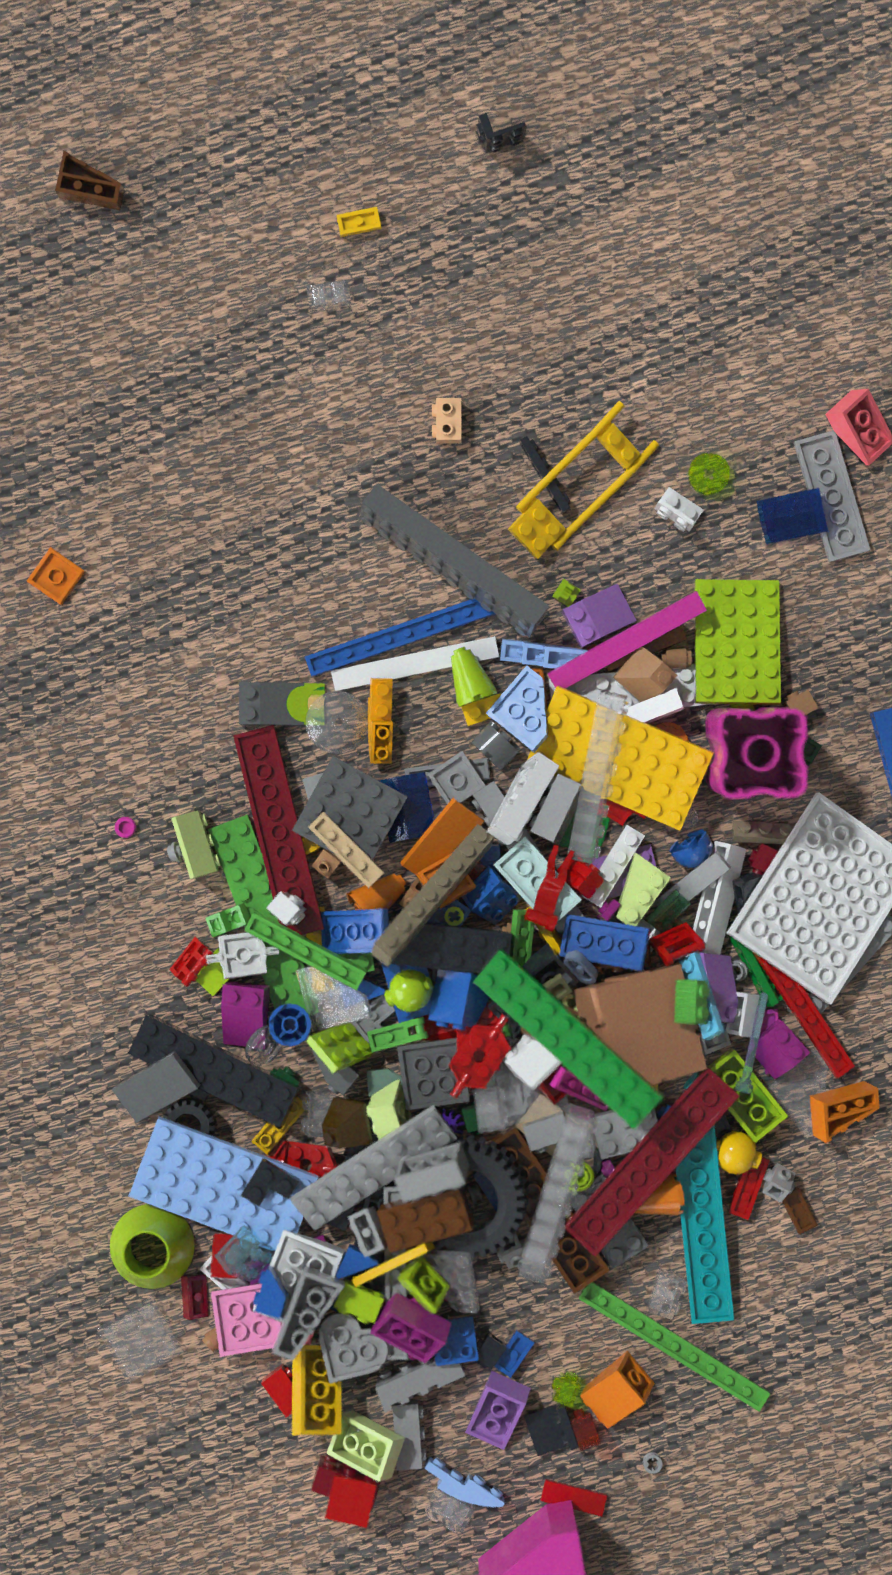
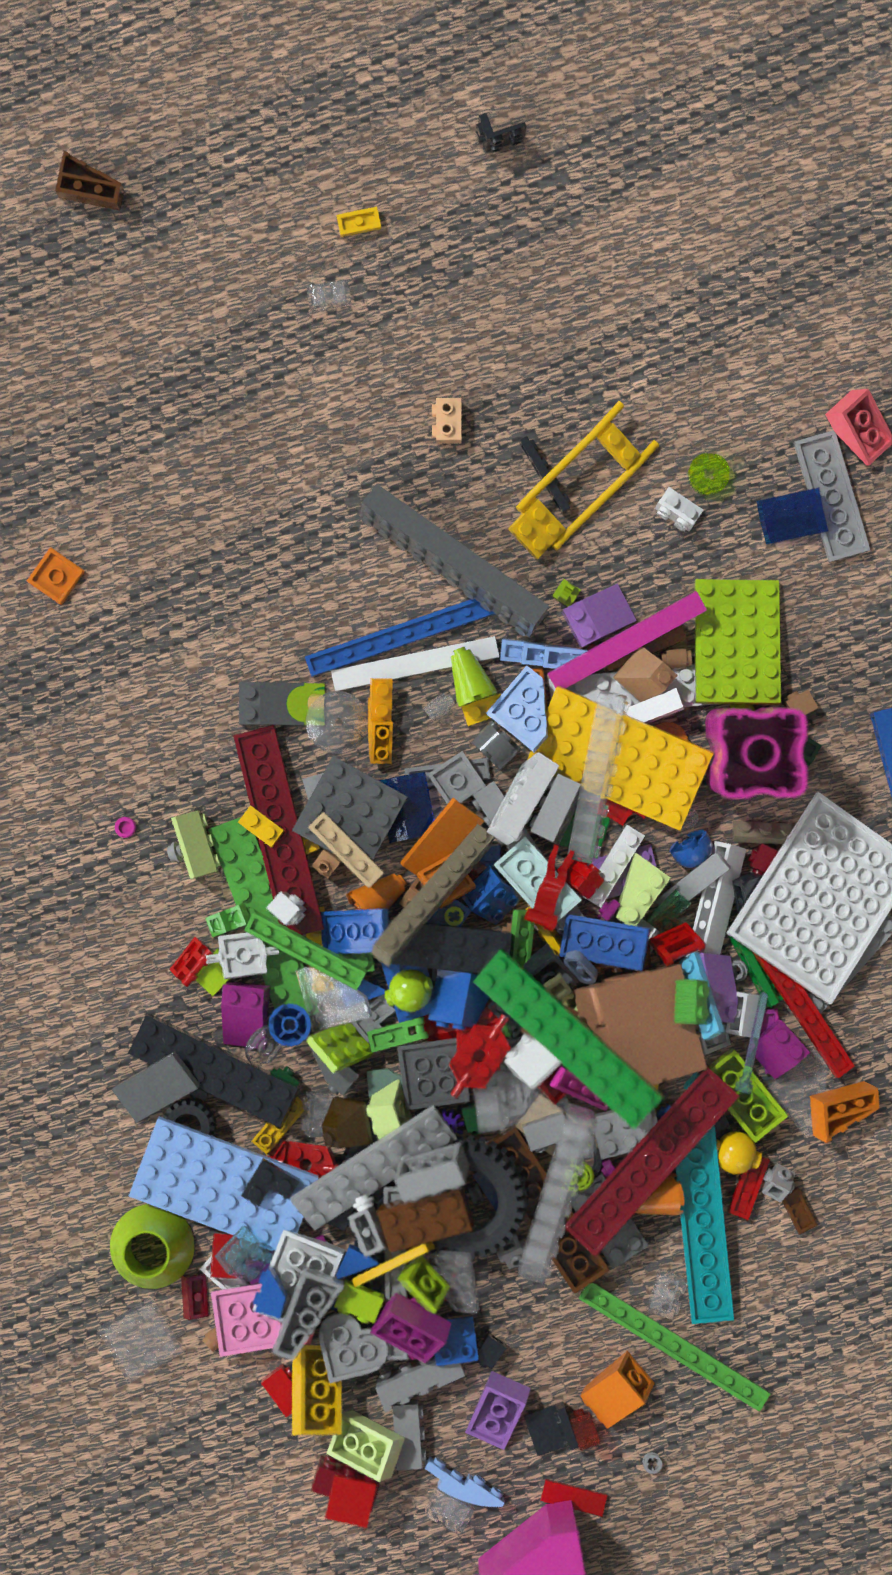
blue plate [494,1329,534,1378] -> none
clear neon green brick [551,1371,581,1408] -> none
none -> yellow plate [238,805,285,848]
none -> white plate [353,1194,374,1212]
none -> clear brick [424,693,456,722]

